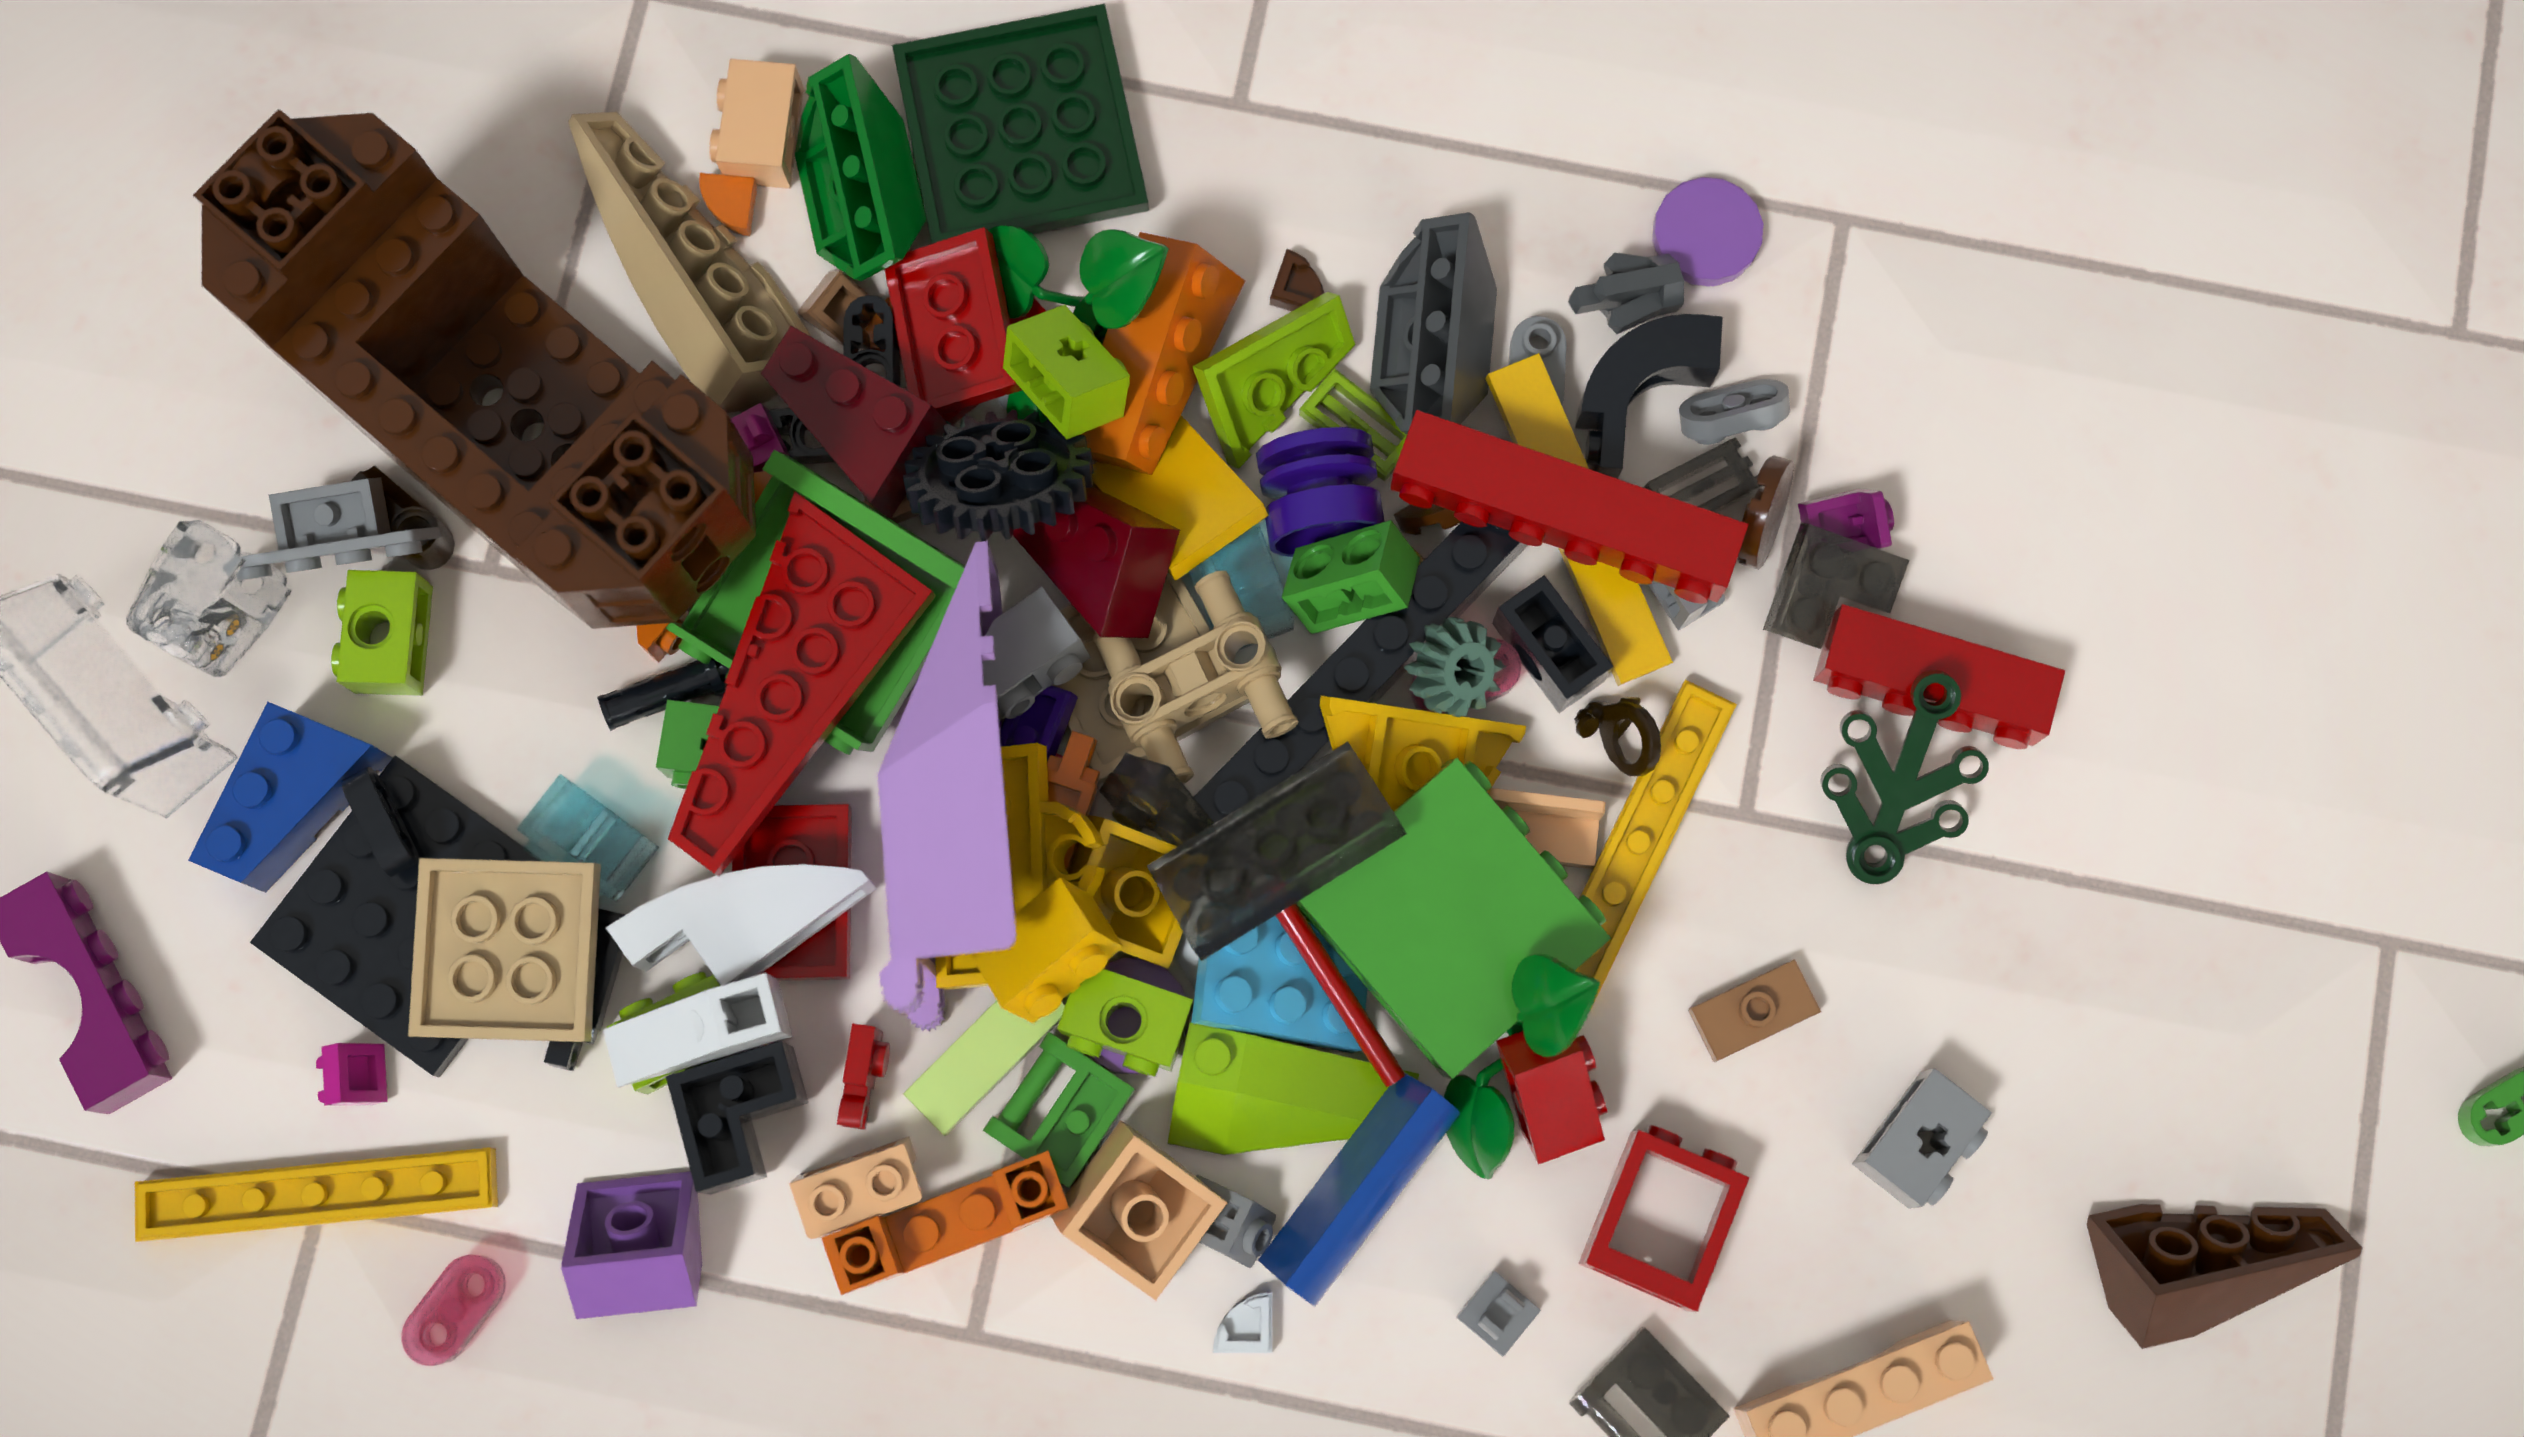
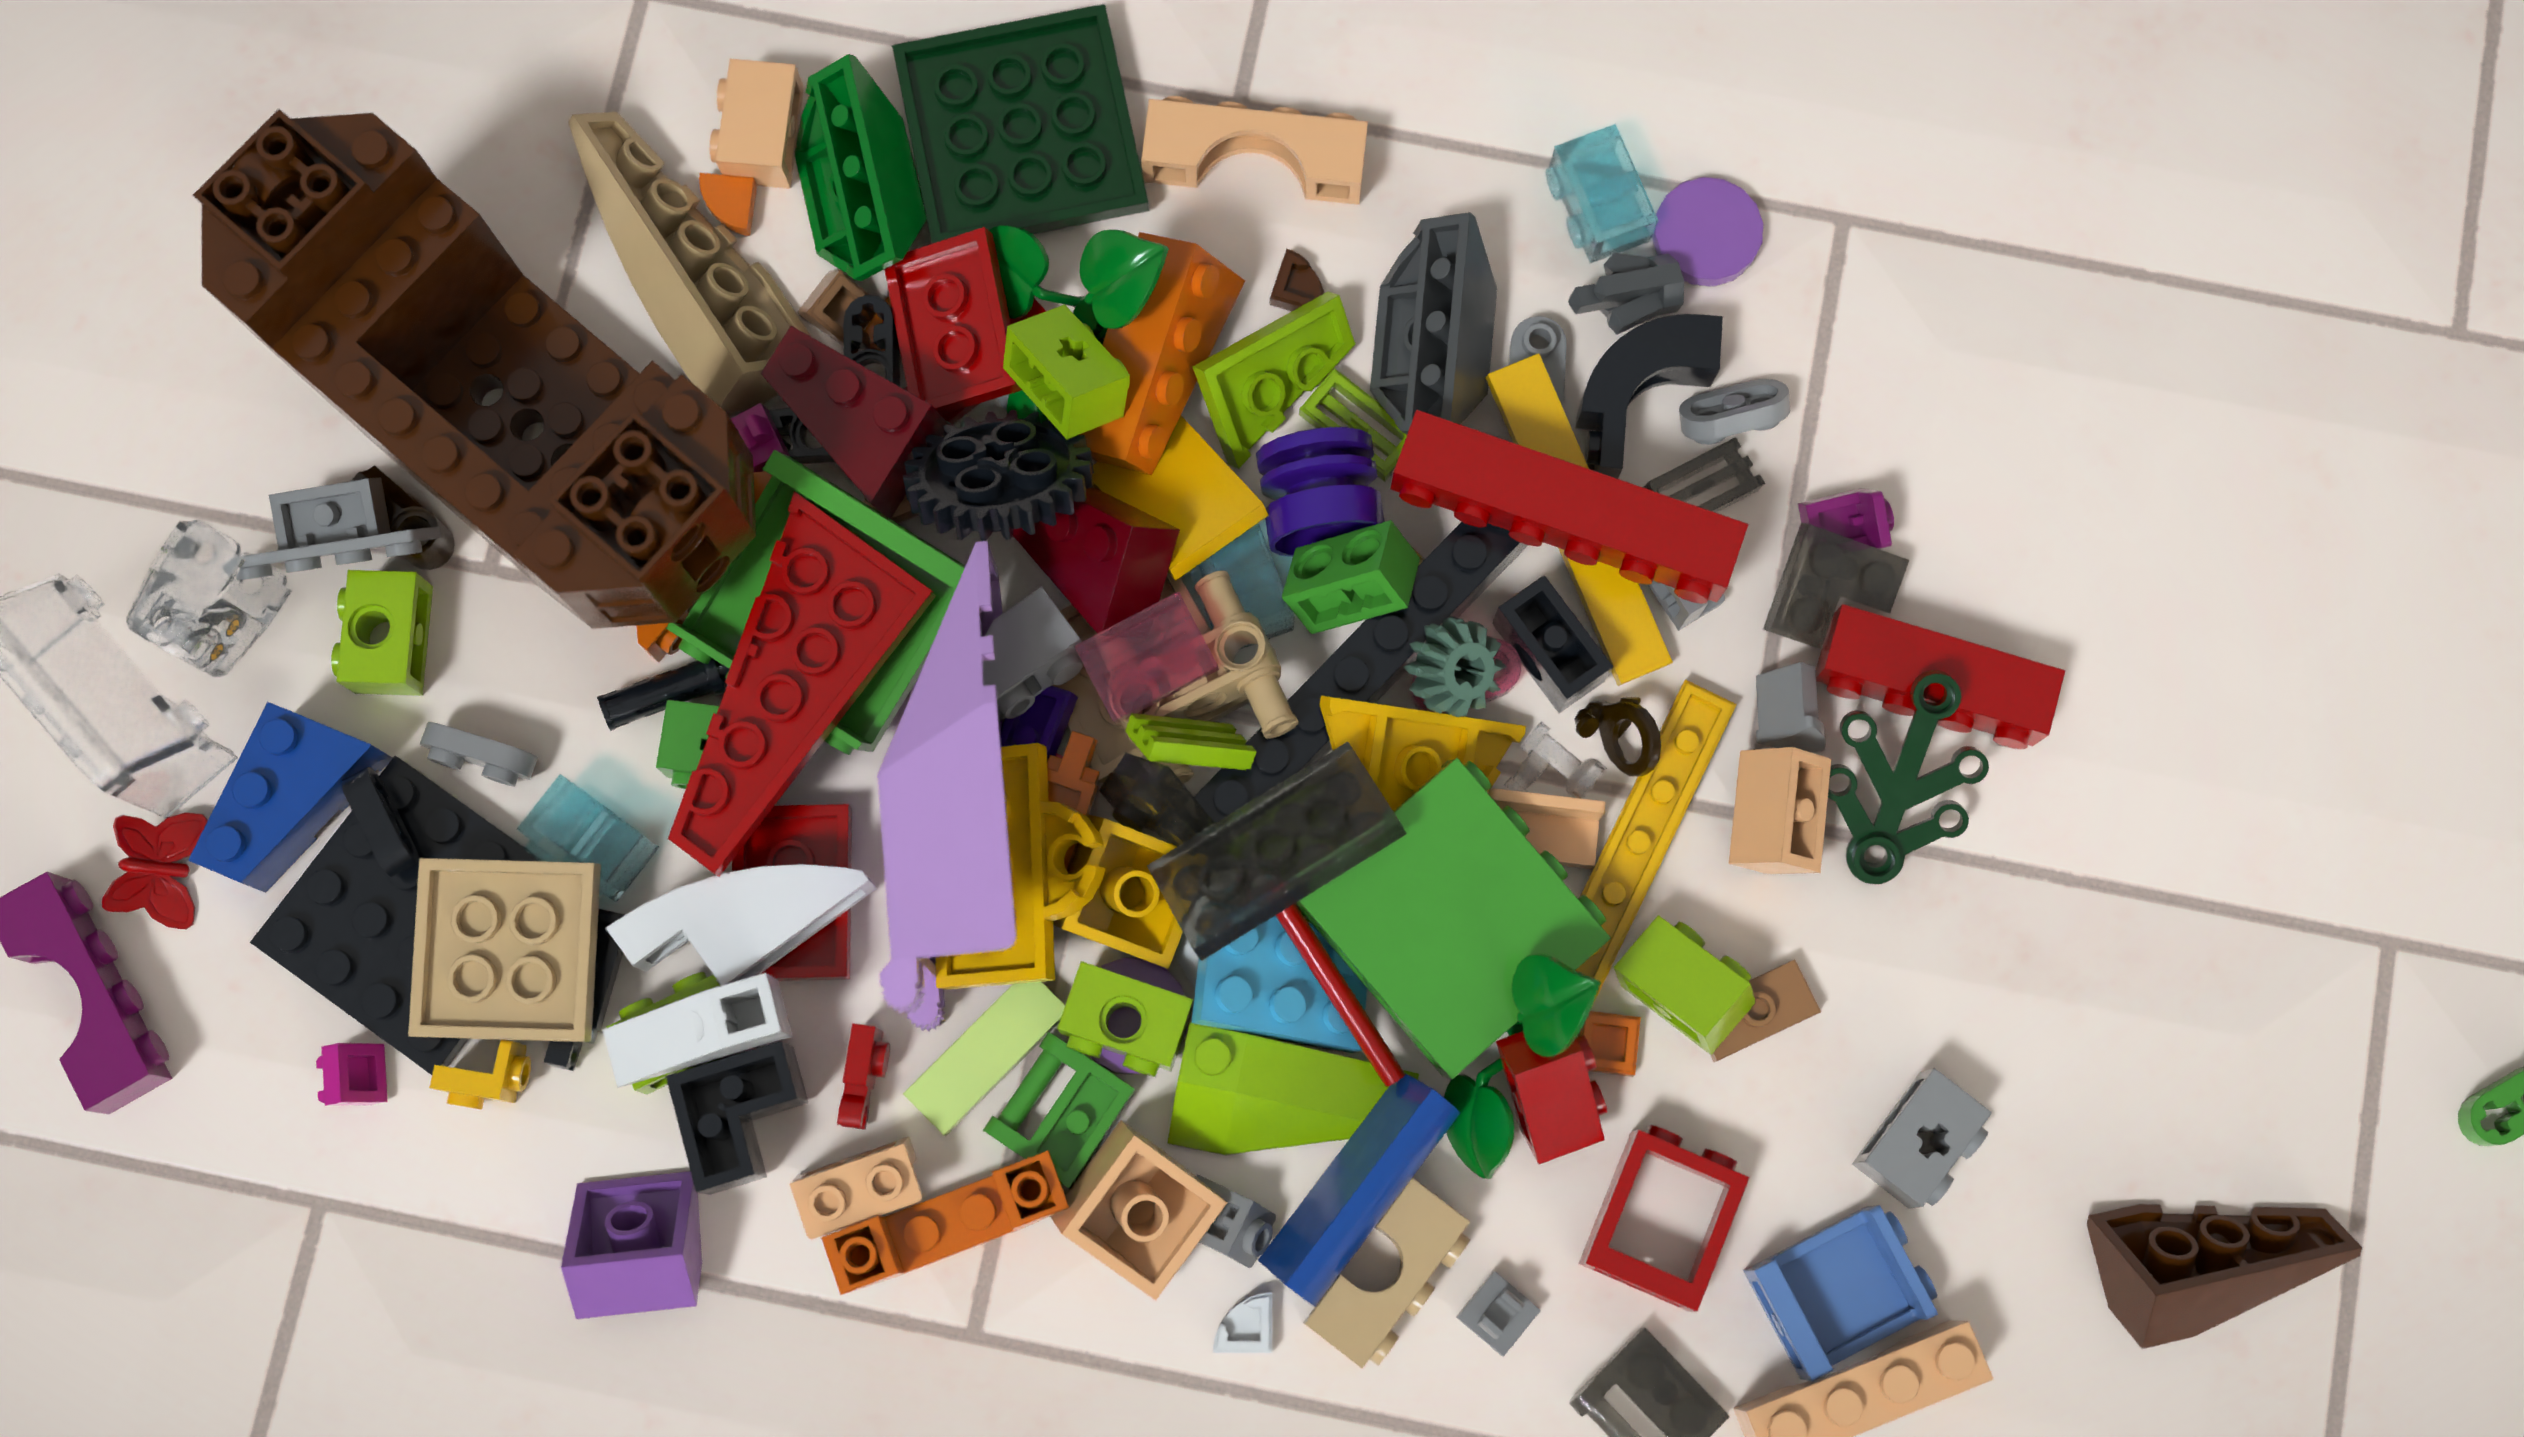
yellow tile [135,1147,498,1242] -> none
clear pink plate [401,1255,506,1366] -> none
yellow brick [970,877,1124,1024] -> none
reddish brown tile [1393,504,1461,535] -> none
reddish brown tile [1737,455,1794,570] -> none
none -> red piece [102,813,208,930]
none -> light grey plate [420,722,538,787]
none -> yellow bracket [429,1039,531,1110]
none -> clear pink plate [1074,591,1220,724]
none -> lime tile [1125,713,1257,770]
none -> light nougat arch [1141,96,1368,205]
none -> tan arch [1303,1178,1471,1369]
none -> clear piece [1503,721,1607,799]
none -> clear light blue brick [1545,124,1658,263]
none -> orange tile [1578,1011,1641,1077]
none -> lime brick [1613,915,1756,1055]
none -> light nougat brick [1729,747,1831,874]
none -> medium blue panel [1744,1205,1938,1381]
none -> light grey tile [1756,662,1826,752]

